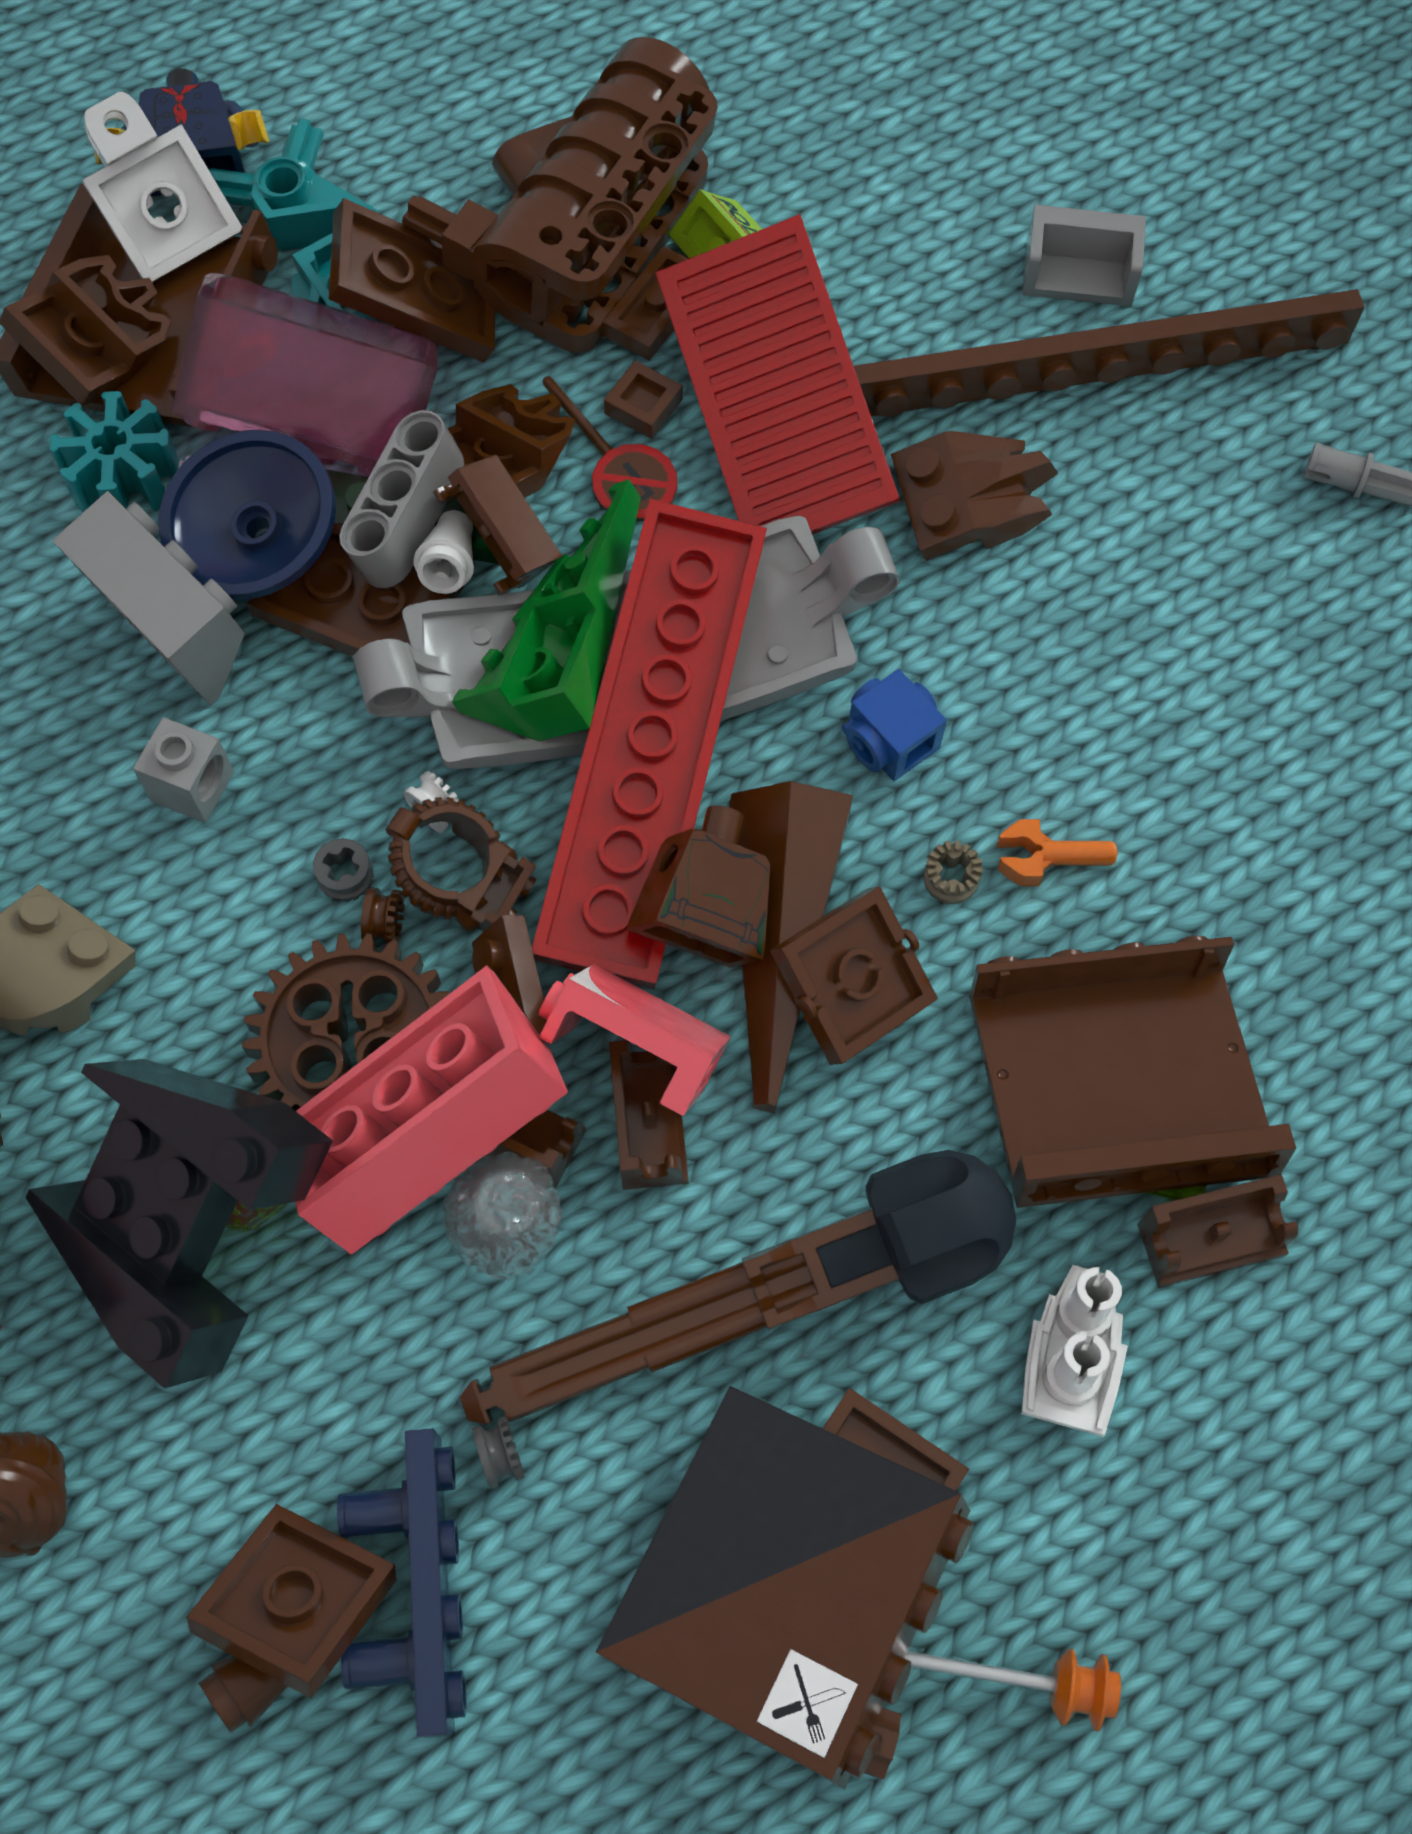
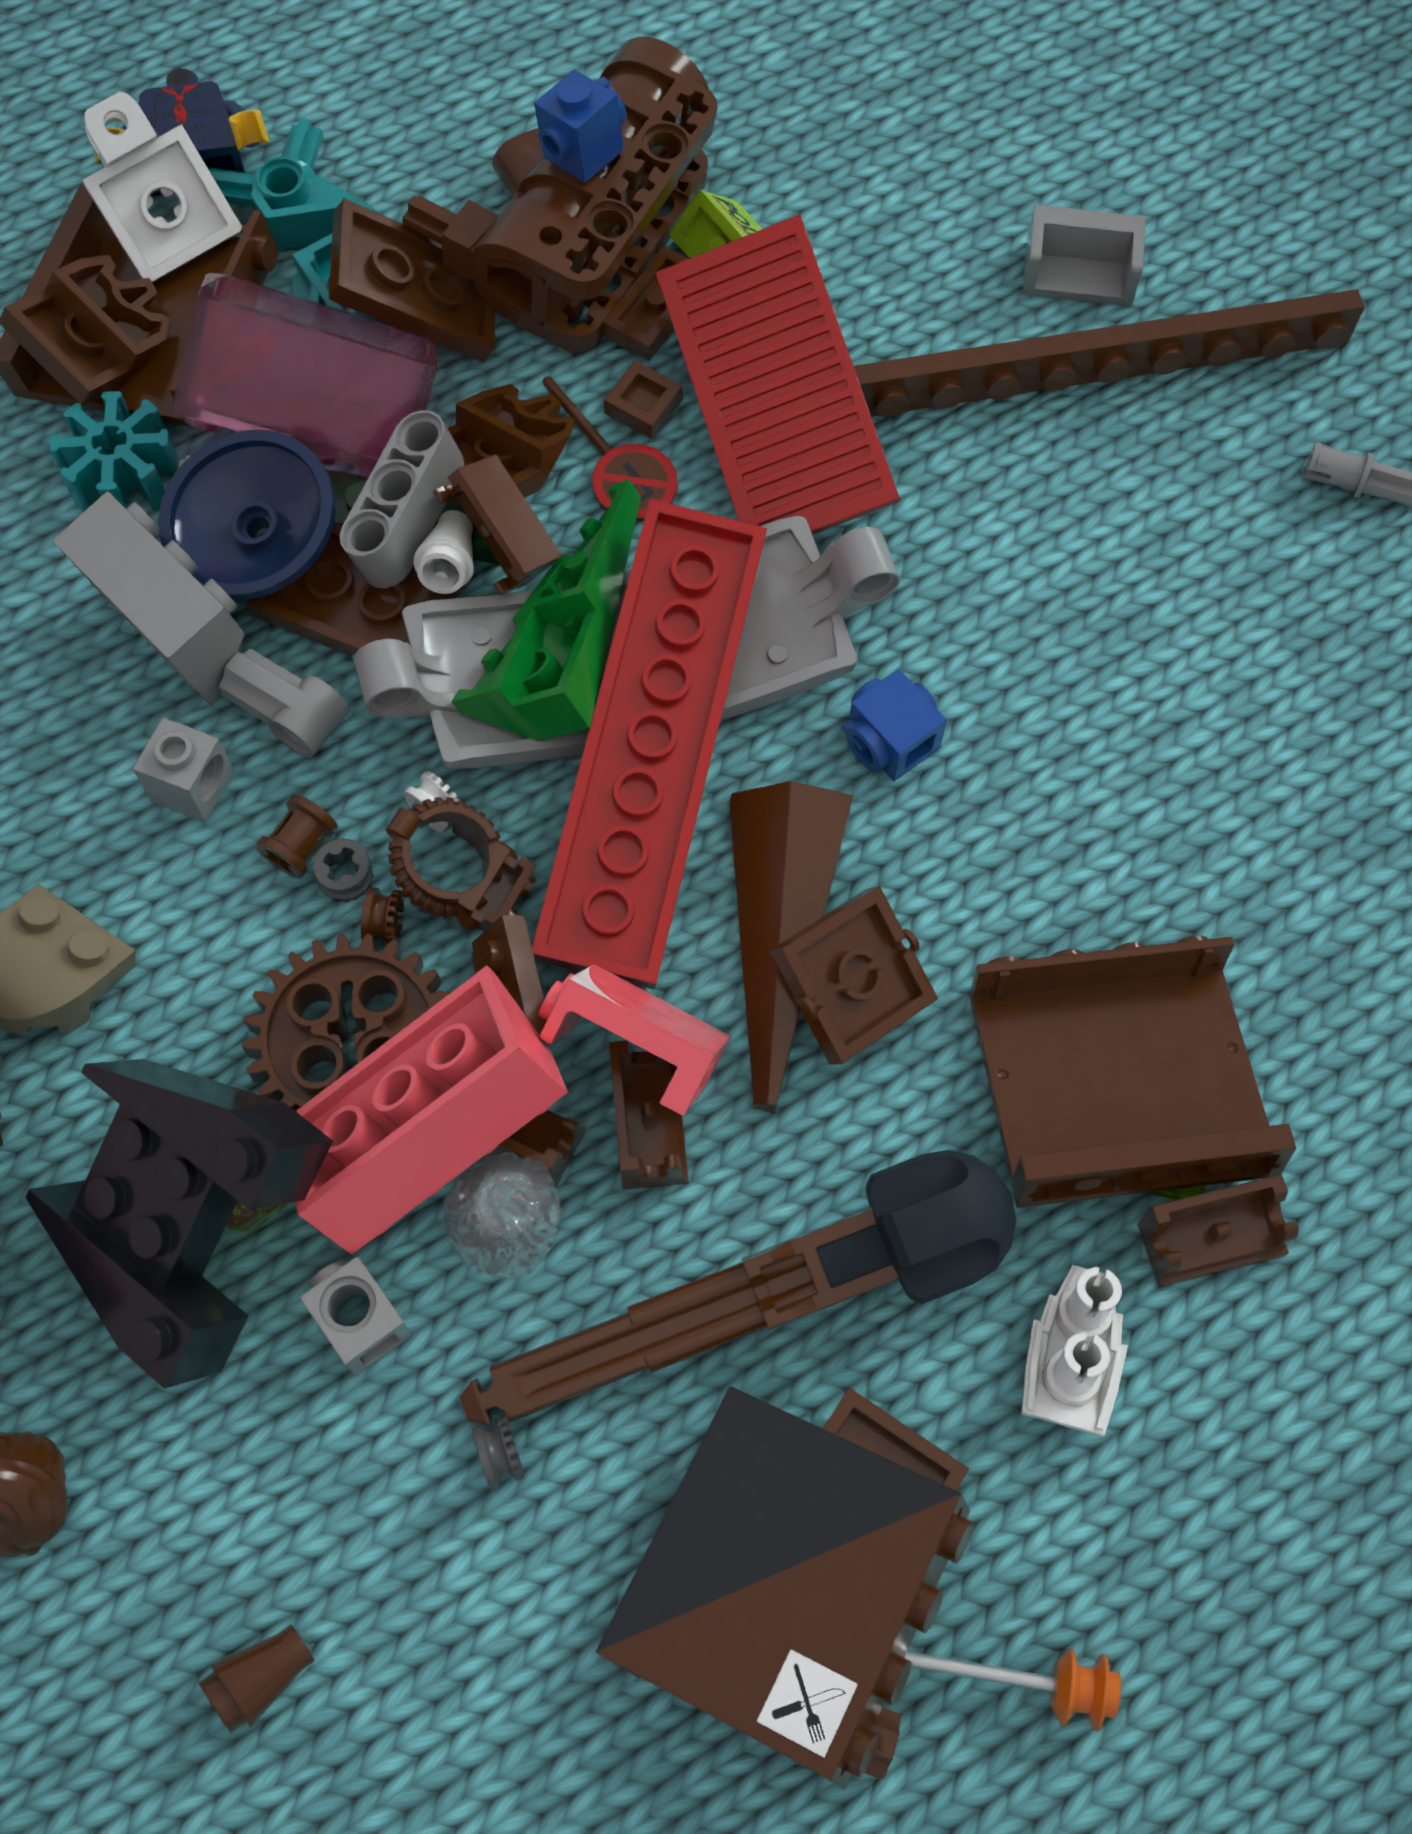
reddish brown plate [186,1504,397,1698] -> none
dark blue plate [337,1428,467,1738] -> none
reddish brown torso [627,806,770,968] -> none
reddish brown plate [891,431,1058,561] -> none
dark tan bush [923,840,983,904] -> none
orange bar [996,819,1118,886] -> none
none -> light grey piece [218,648,349,758]
none -> reddish brown bush [256,795,338,879]
none -> light grey brick [300,1256,413,1376]
none -> blue brick [534,69,627,183]

